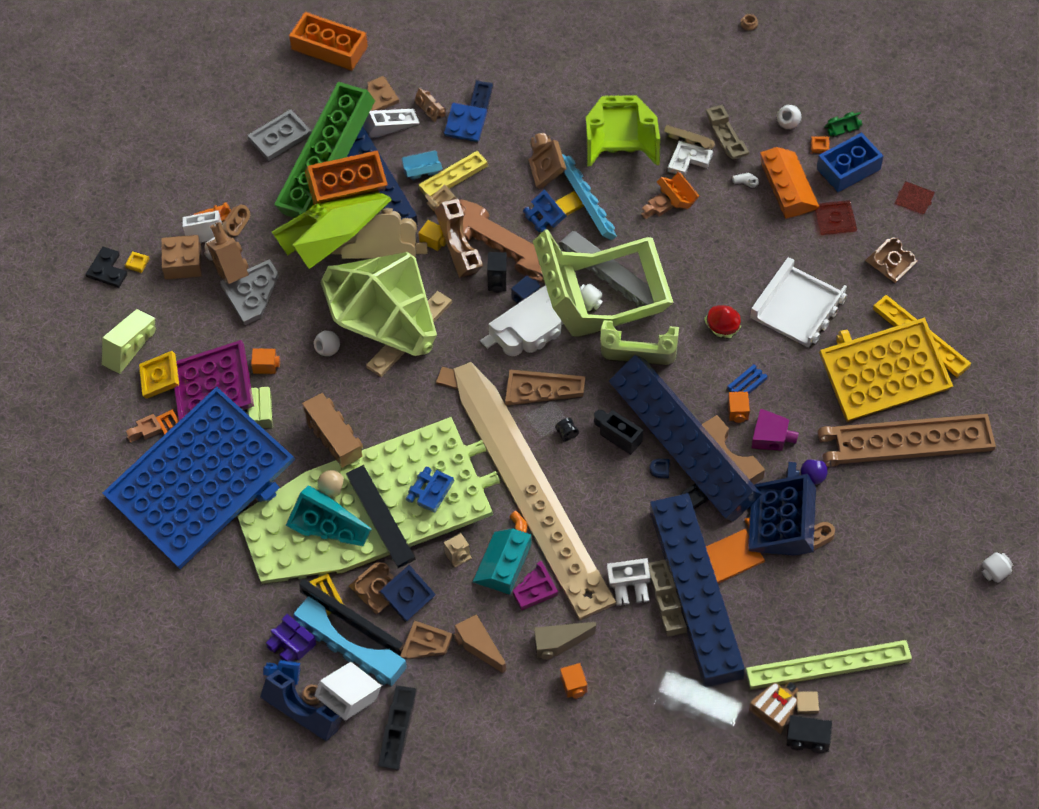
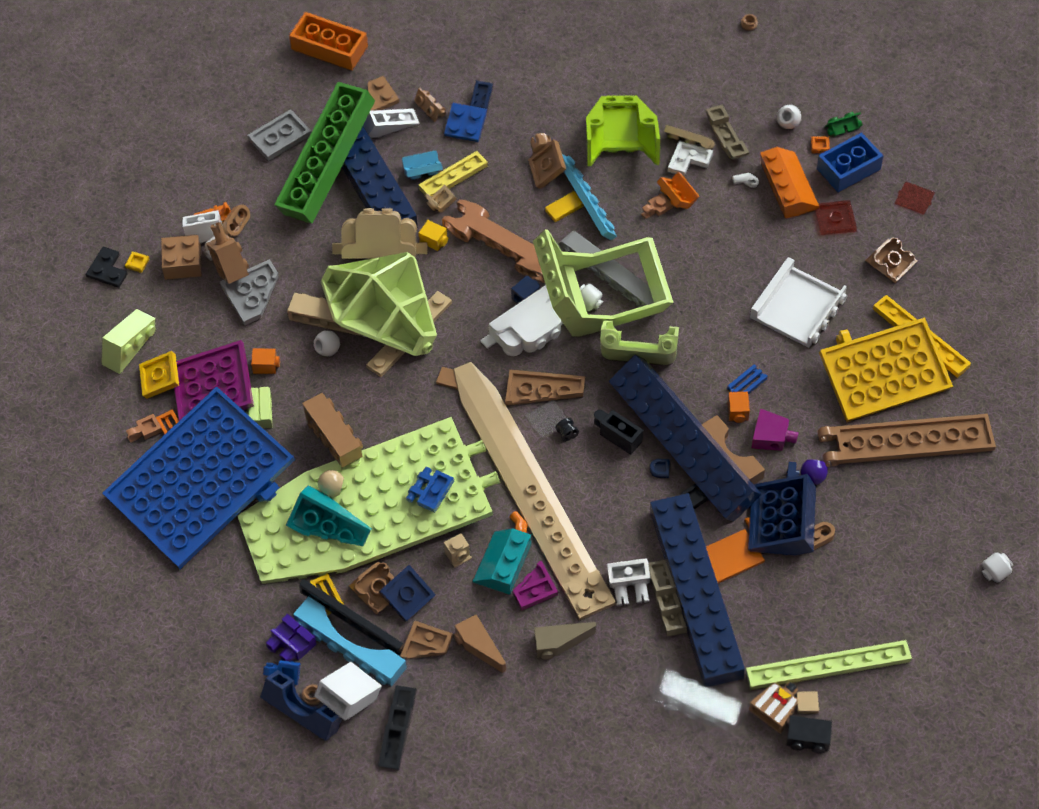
lime windscreen [272,191,391,269] -> none
orange brick [305,150,388,205] -> none
black tile [346,465,416,569] -> none
medium nougat arch [434,199,483,278] -> none
black brick [487,252,507,293] -> none
blue plate [523,190,567,233] -> none
orange brick [560,663,587,699] -> none
red hair [704,305,741,338] -> none
none -> tan brick [287,293,361,335]

